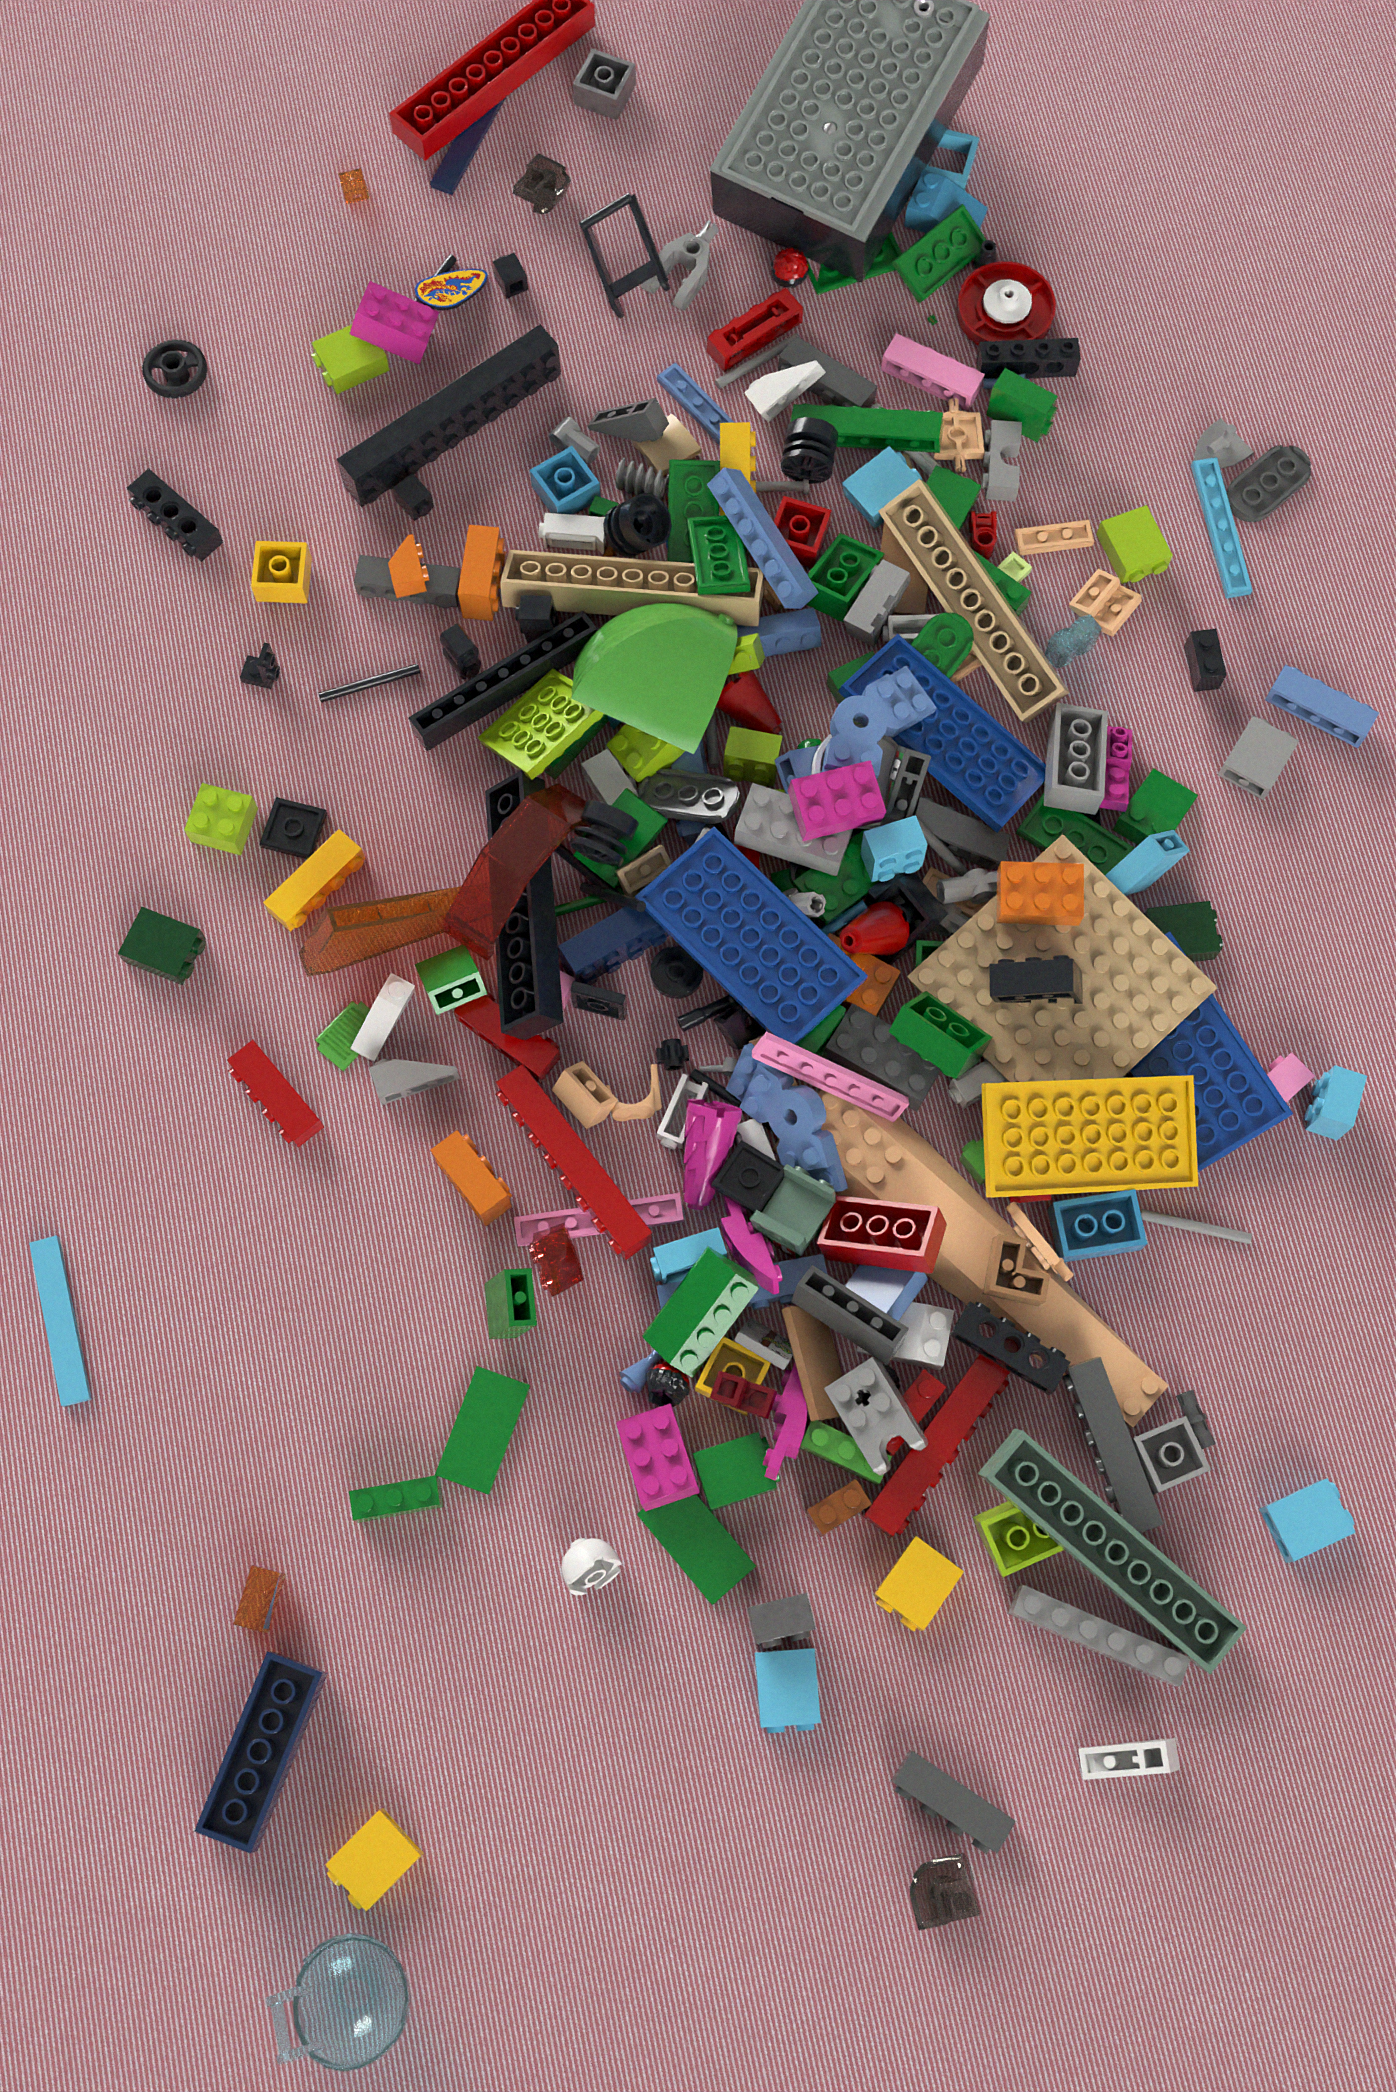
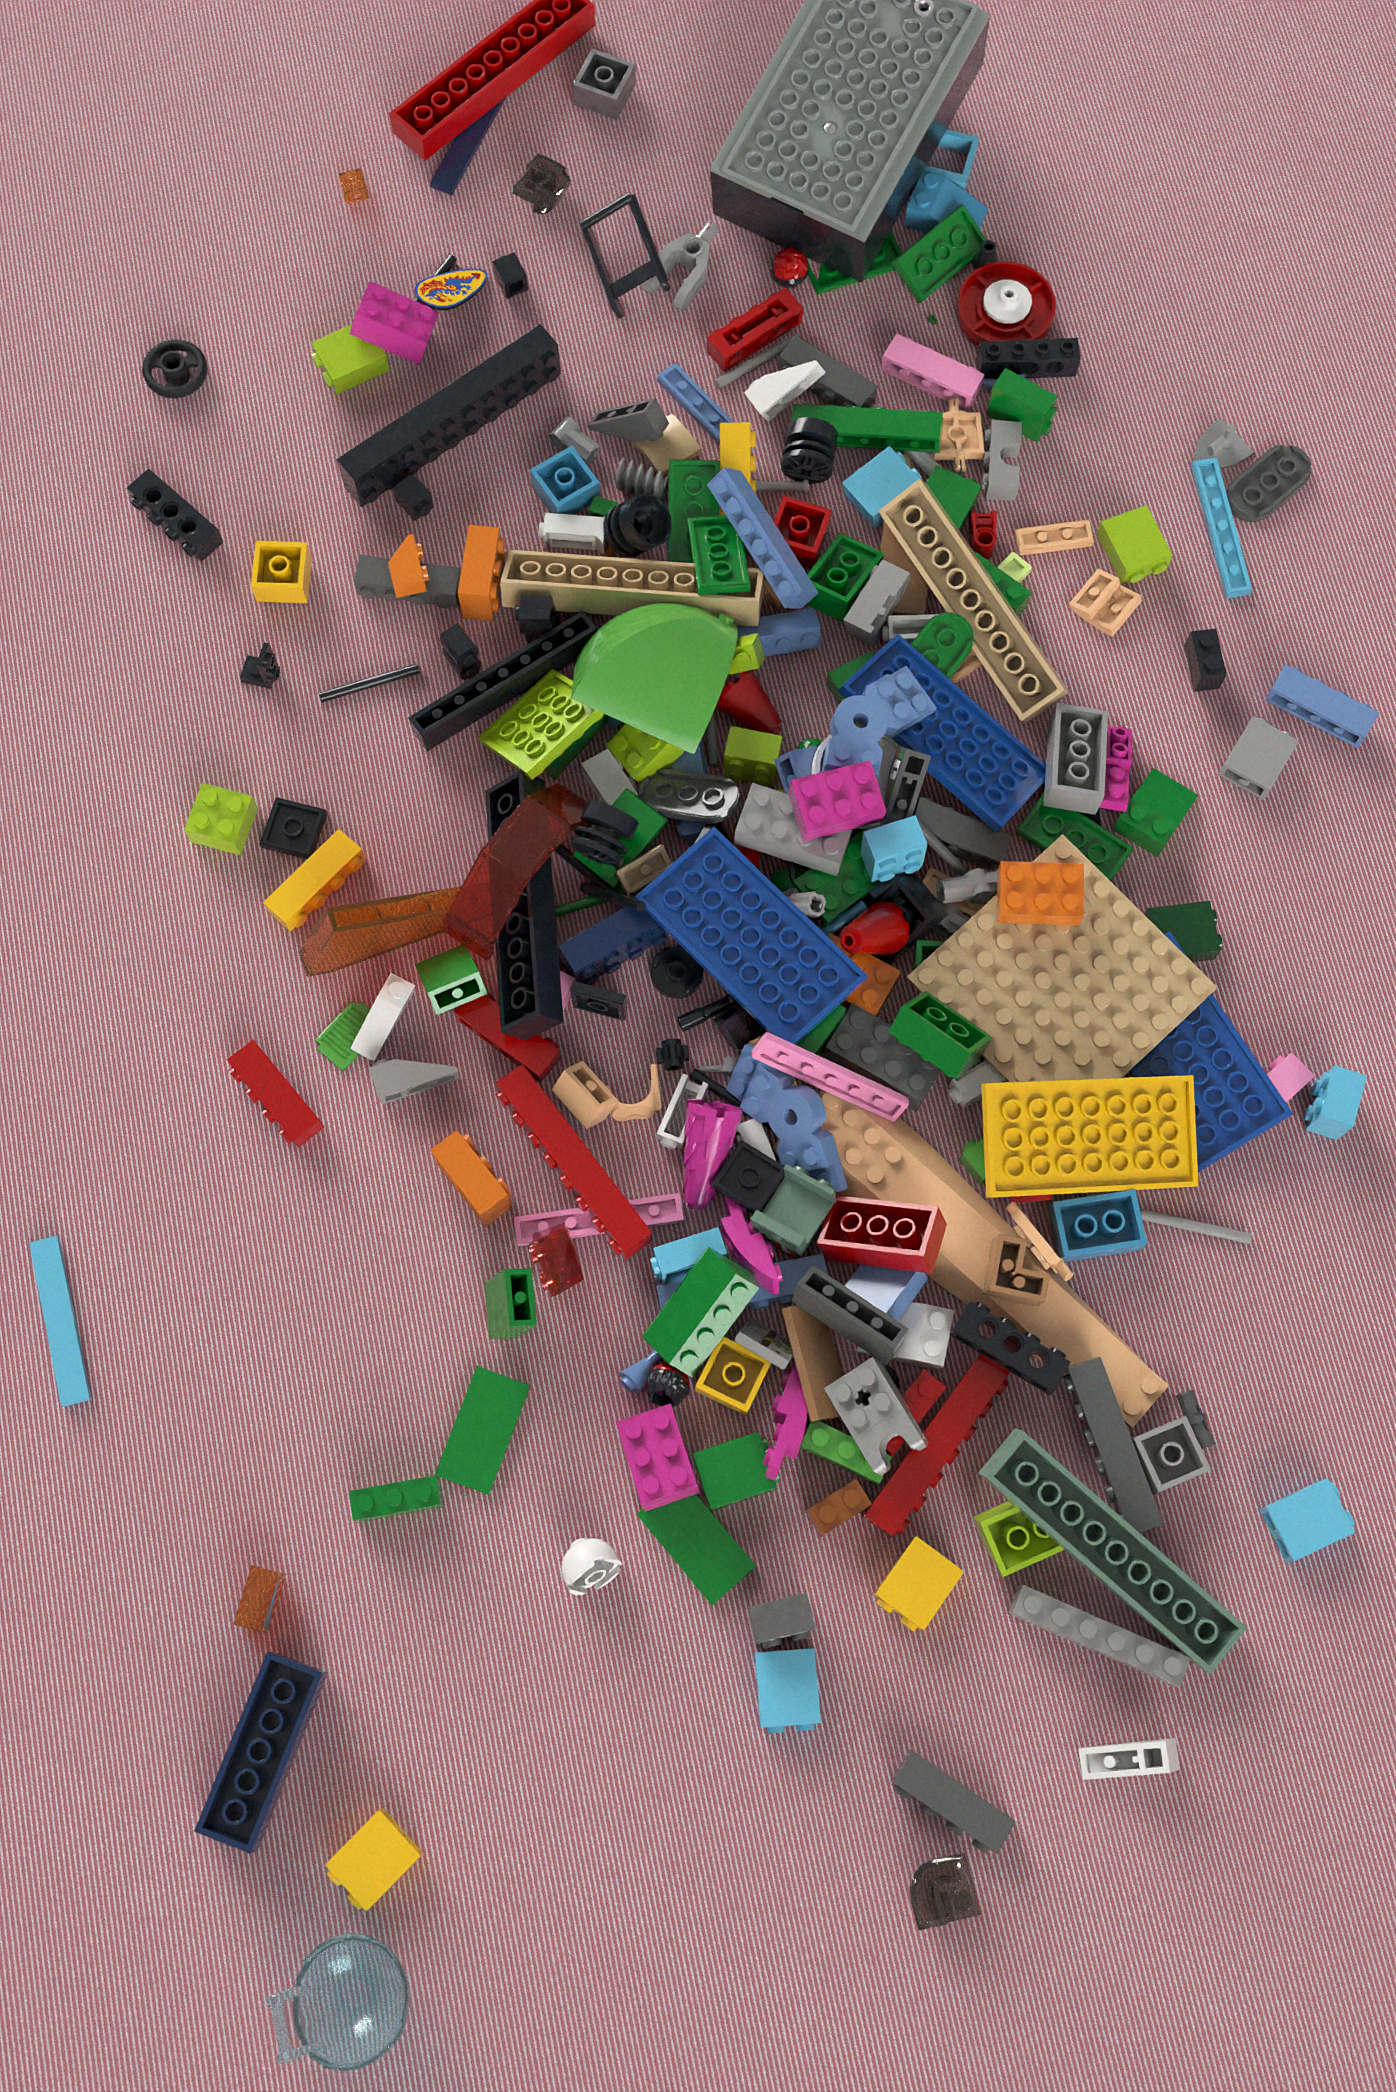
dark green brick [117,907,206,985] -> none
dark red slope [710,1370,777,1419] -> none
black wedge [989,955,1083,1004] -> none
clear light blue brick [1044,615,1102,668] -> none
medium azure brick [1105,830,1190,896] -> none

